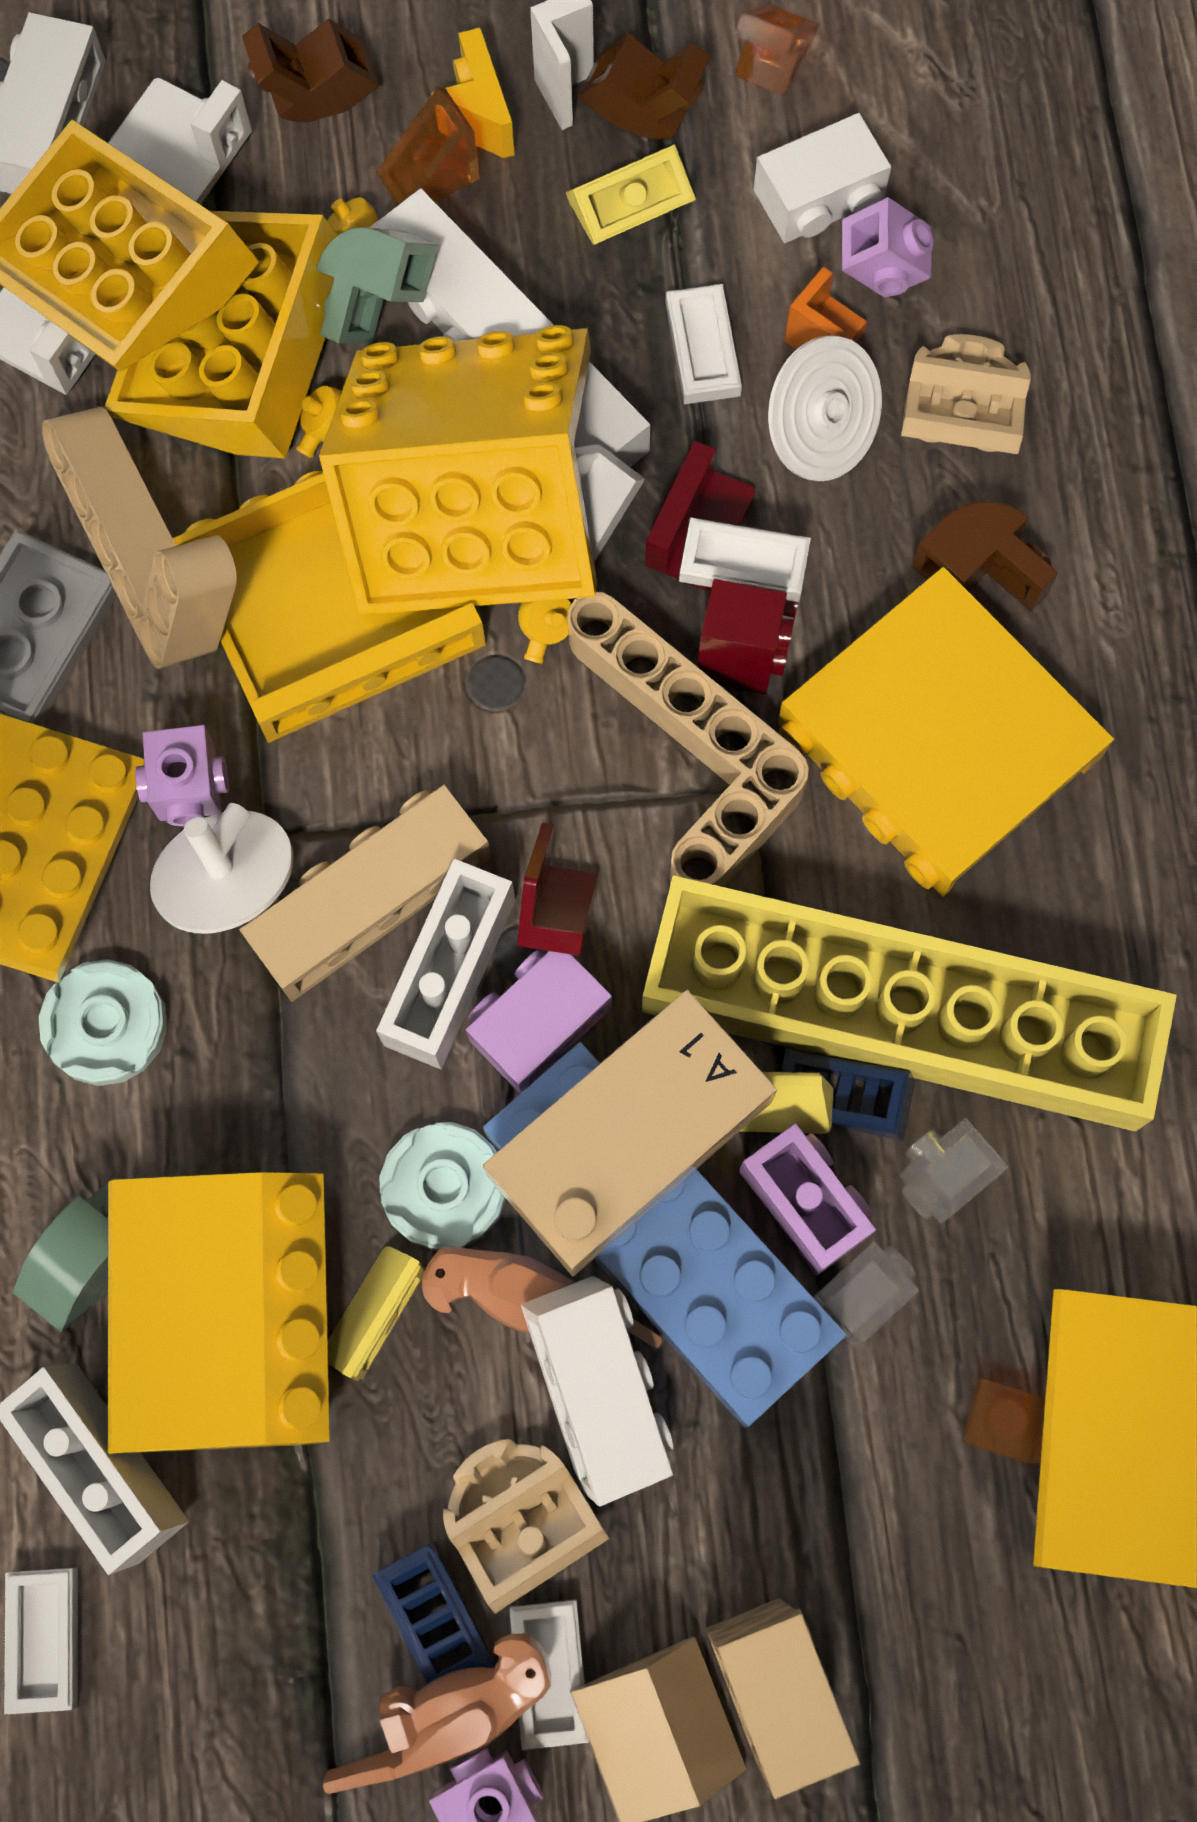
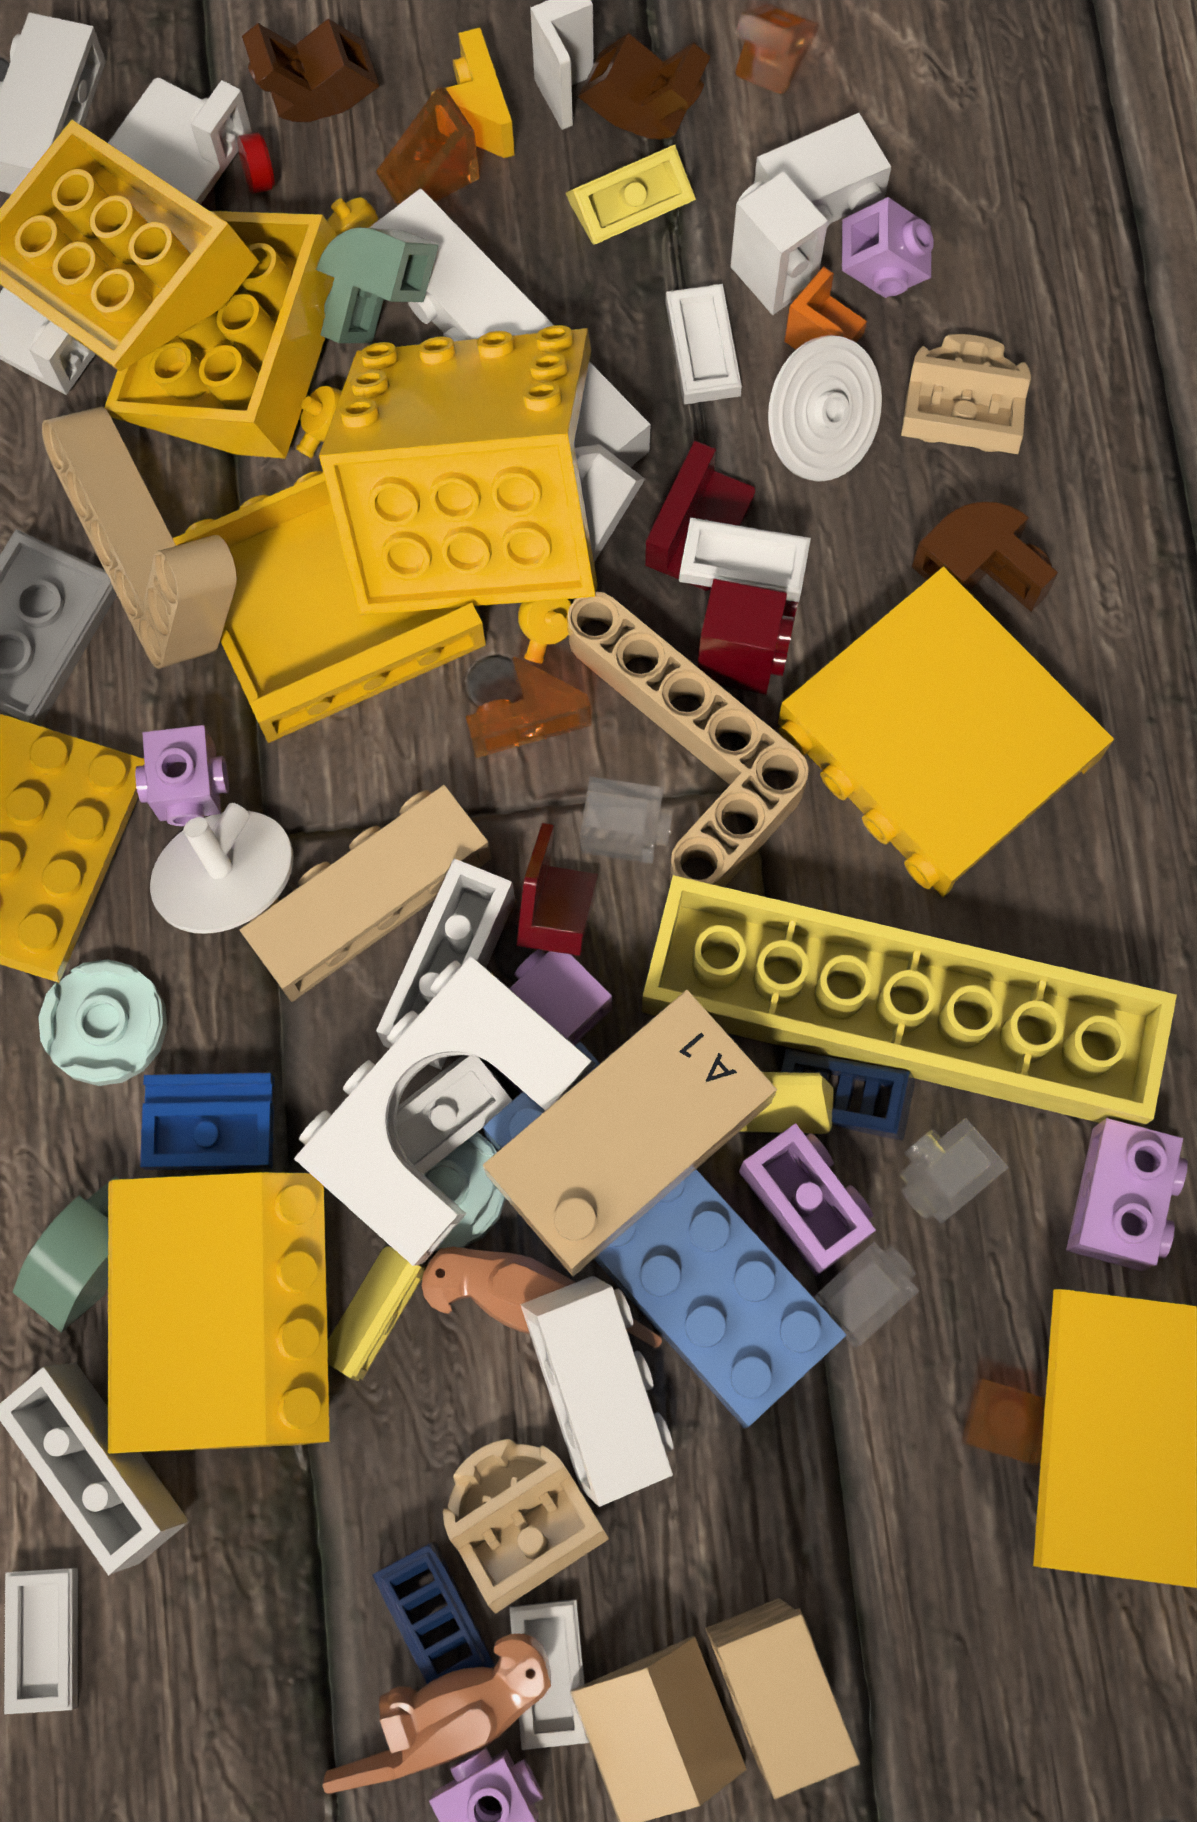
none -> blue plate [140,1073,275,1170]
none -> red tile [237,132,274,194]
none -> white arch [294,956,596,1266]
none -> white panel [396,1055,513,1175]
none -> clear orange slope [465,657,591,758]
none -> clear brick [580,777,673,864]
none -> white brick [731,171,828,315]
none -> lavender brick [1066,1118,1188,1271]

